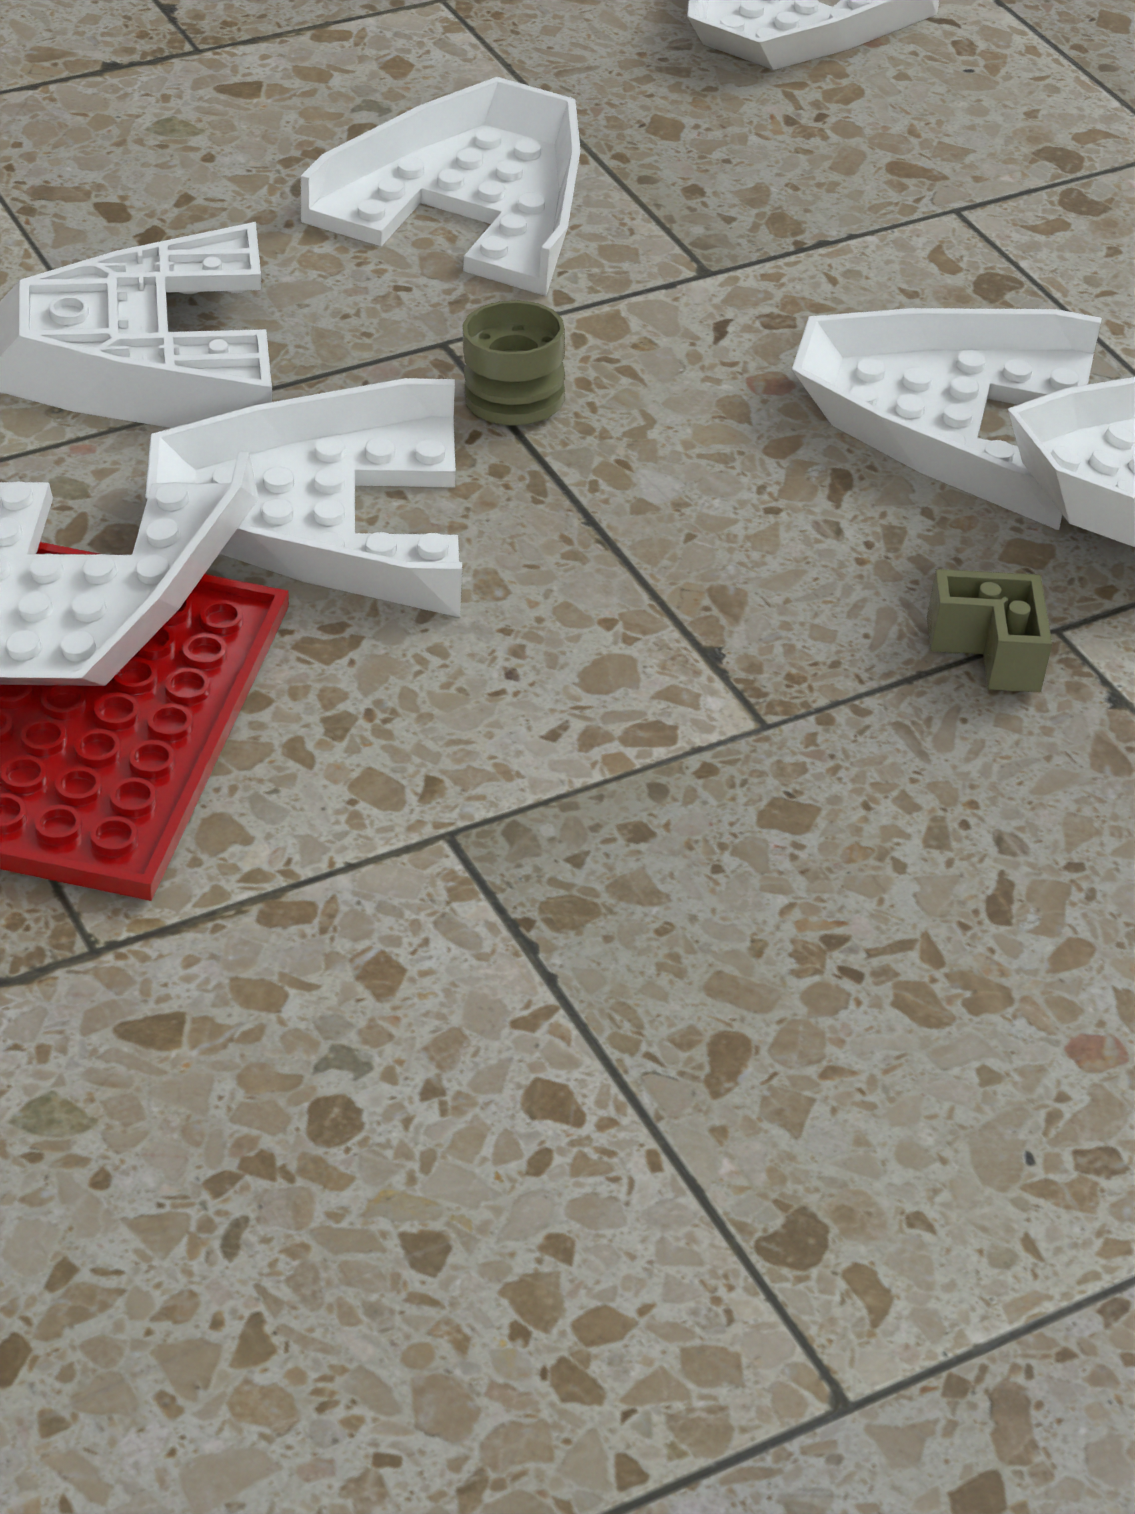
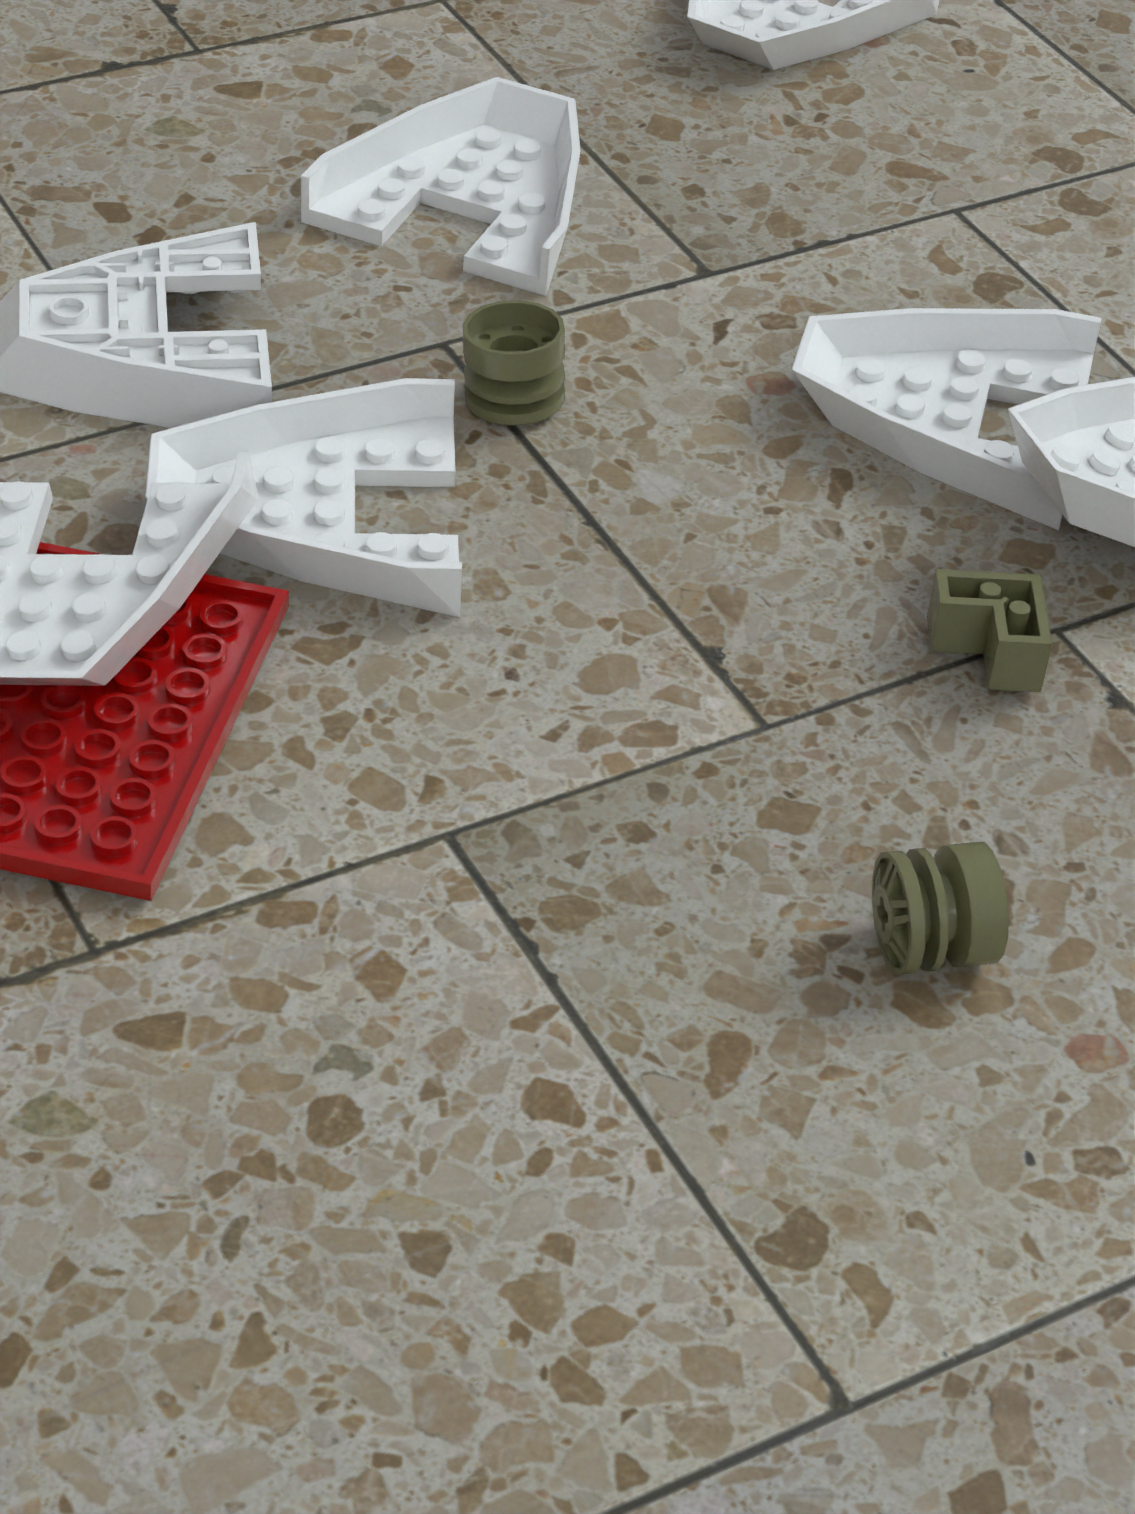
none -> olive wheel [872,842,1009,975]

